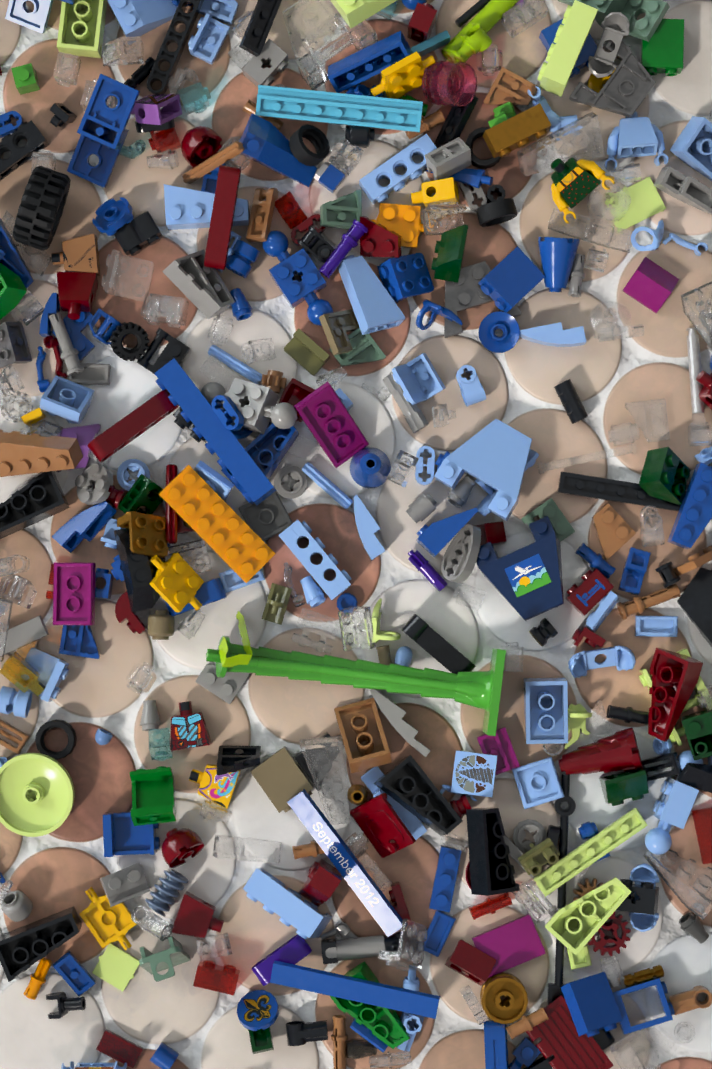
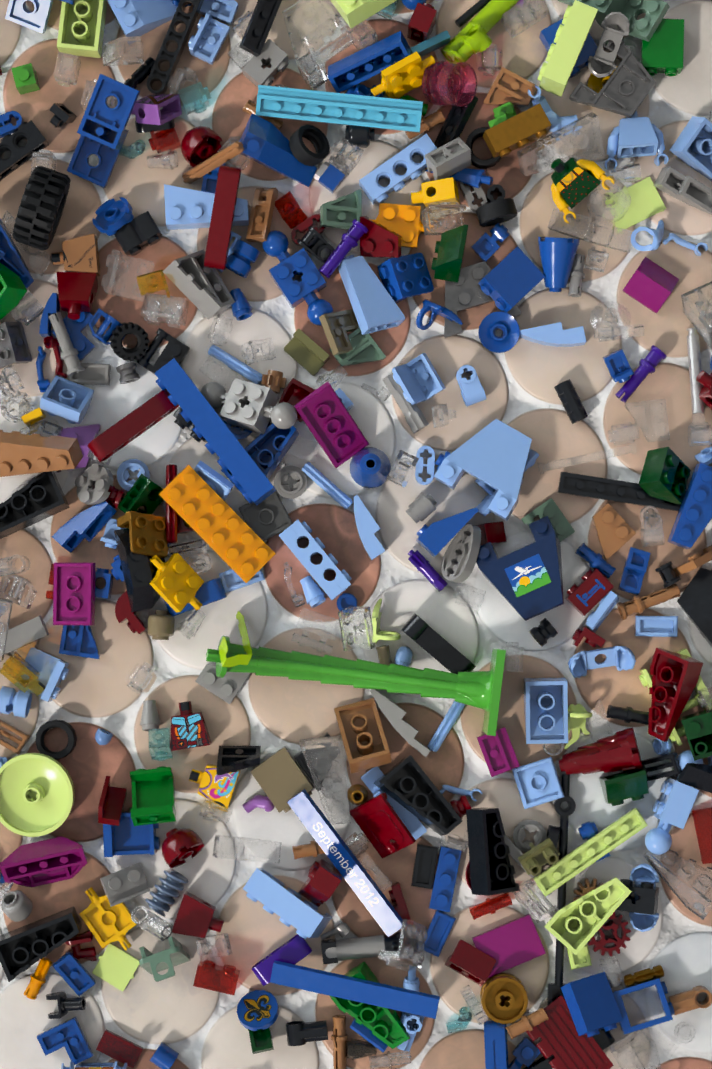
blue beam [211,395,244,431] -> none
olive hips [262,583,292,625] -> none
light grey cone [447,476,475,508] -> none
tile [451,750,498,797] -> none
dark grey cone [679,912,709,943] -> none
none -> magenta wedge [0,836,87,888]
none -> blue plate [37,1017,93,1065]
none -> dark red piece [65,930,97,961]
none -> dark red panel [98,776,127,826]
none -> flat silver wheel [116,362,140,384]
none -> clear yellow bracket [136,269,170,298]
none -> medium lavender arm [243,795,275,813]
none -> black tile [411,844,438,889]
none -> light blue axle [427,701,466,752]
none -> clear light blue arm [446,1007,472,1034]
none -> blue plate [471,223,510,262]
none -> blue bracket [603,349,634,383]
none -> dark purple pin [615,345,667,403]

